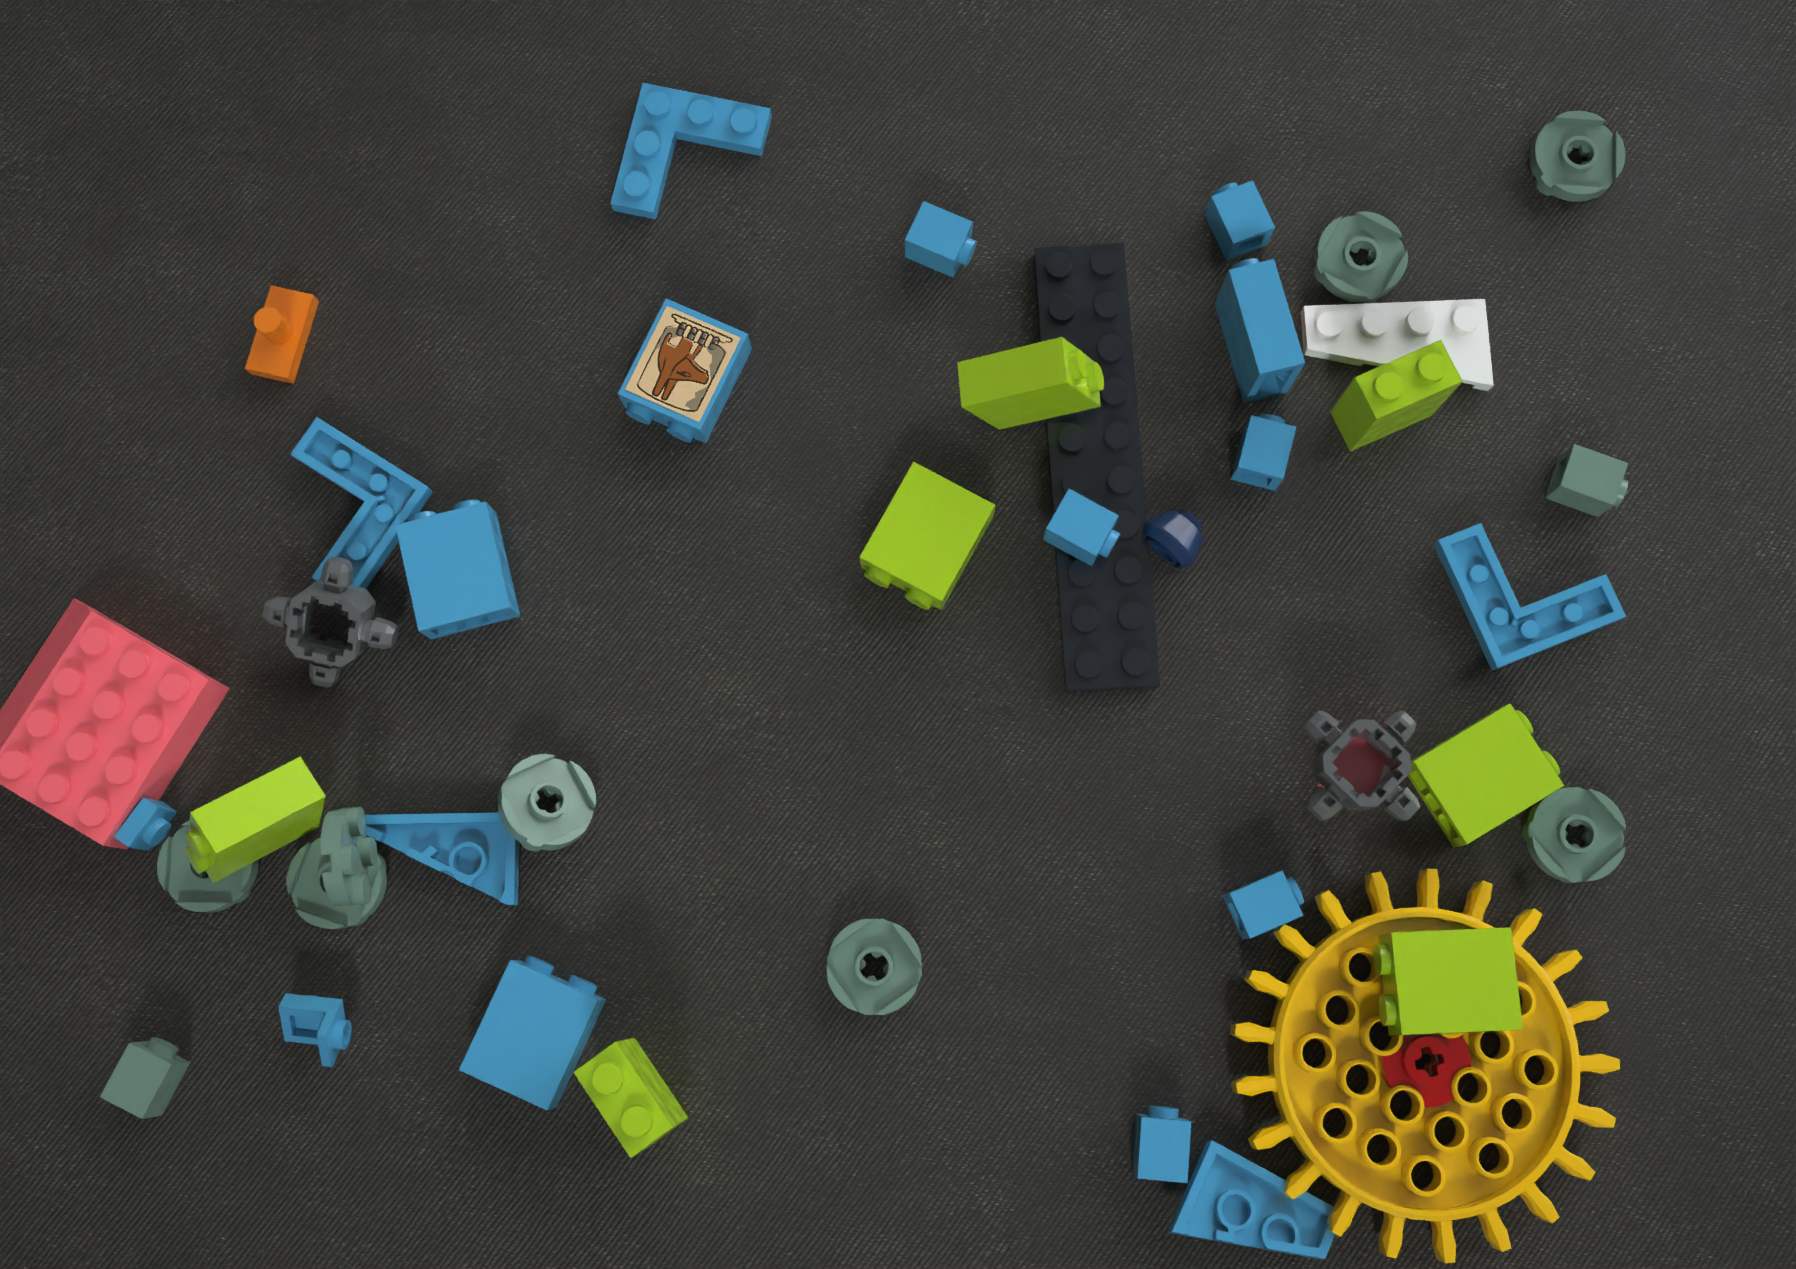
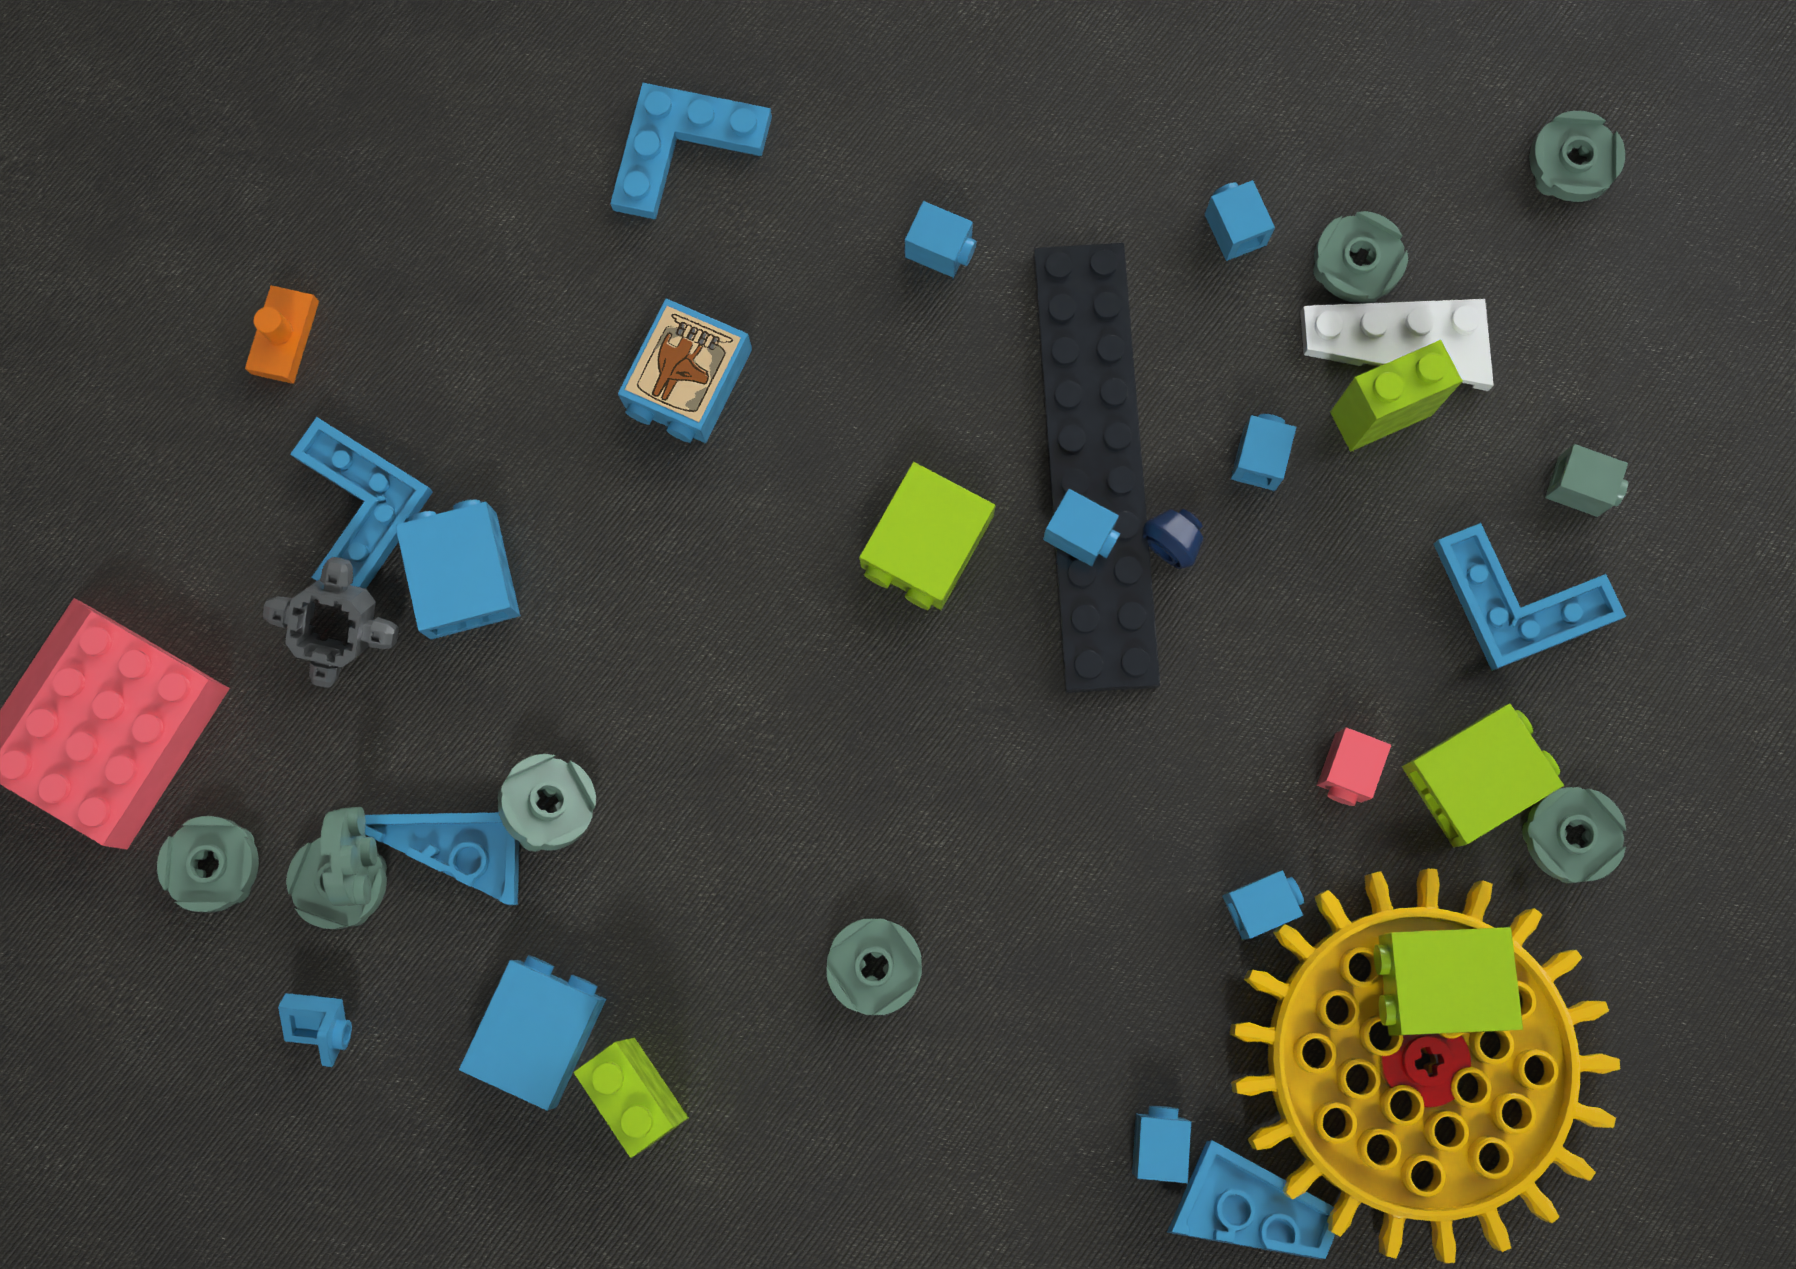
sand green brick [100,1037,191,1119] -> none
dark azure plate [114,797,177,851] -> none
lime brick [185,756,326,883] -> none
lime brick [957,337,1104,430] -> none
dark azure brick [1214,258,1305,403] -> none
dark grey piece [1303,710,1420,821] -> none

